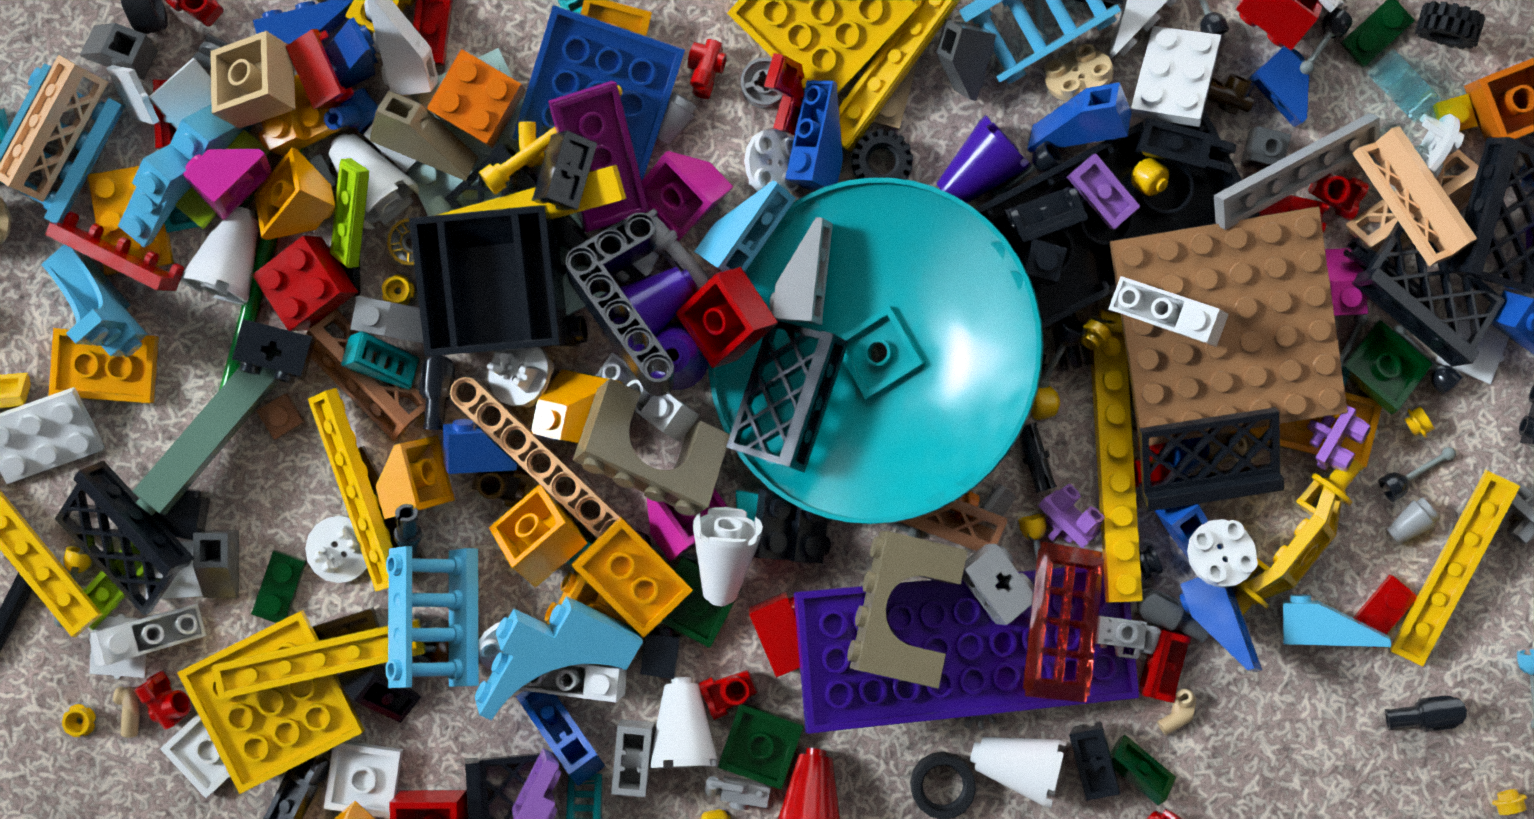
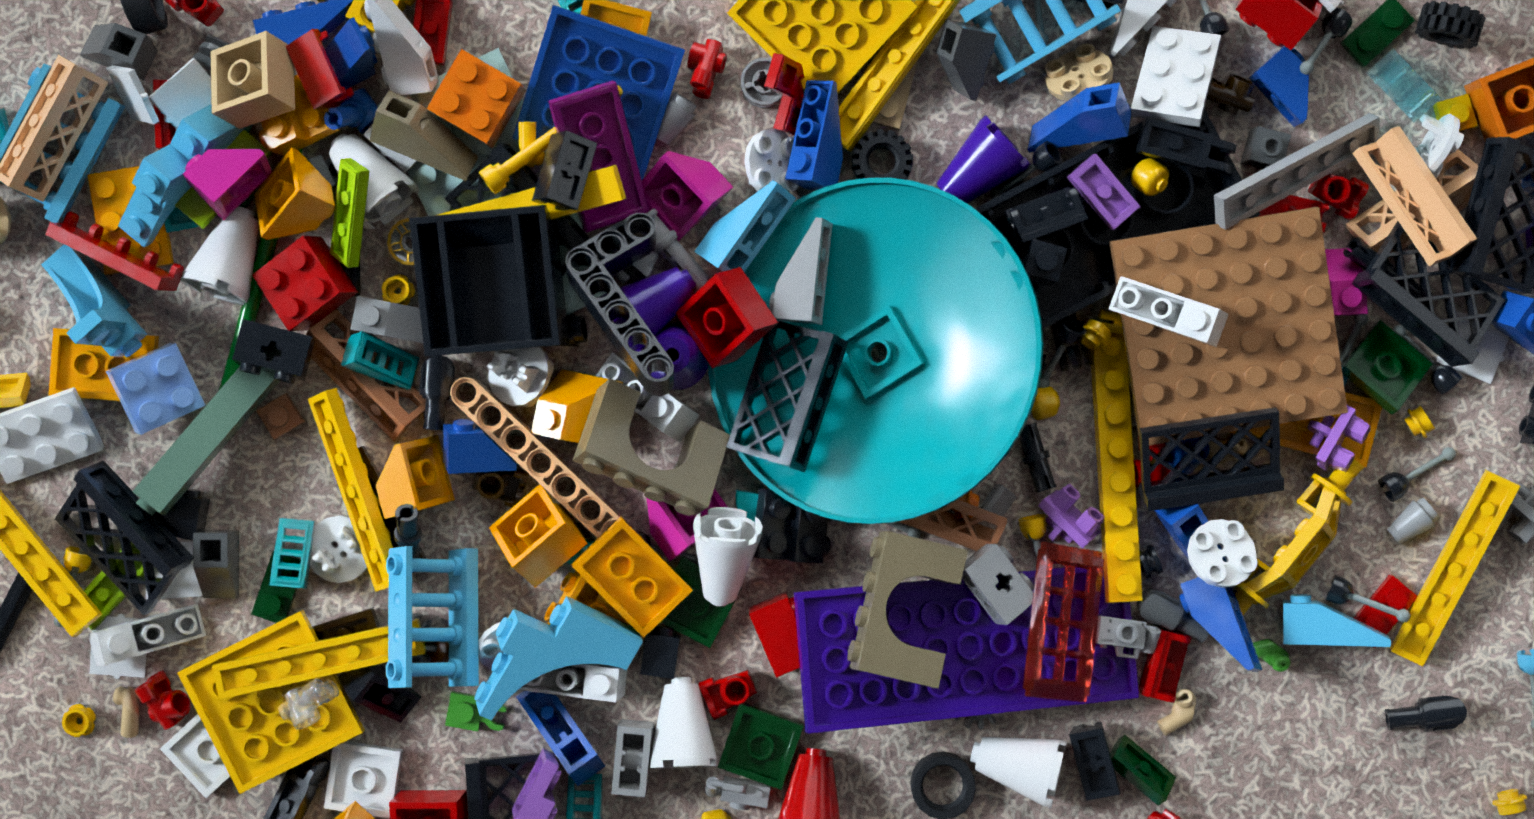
none -> light blue brick [106,343,206,435]
none -> teal slope [269,518,315,589]
none -> clear plate [278,678,339,729]
none -> bright green plate [445,691,508,731]
none -> bright green arm [1253,639,1290,672]
none -> hinge [1325,575,1411,623]

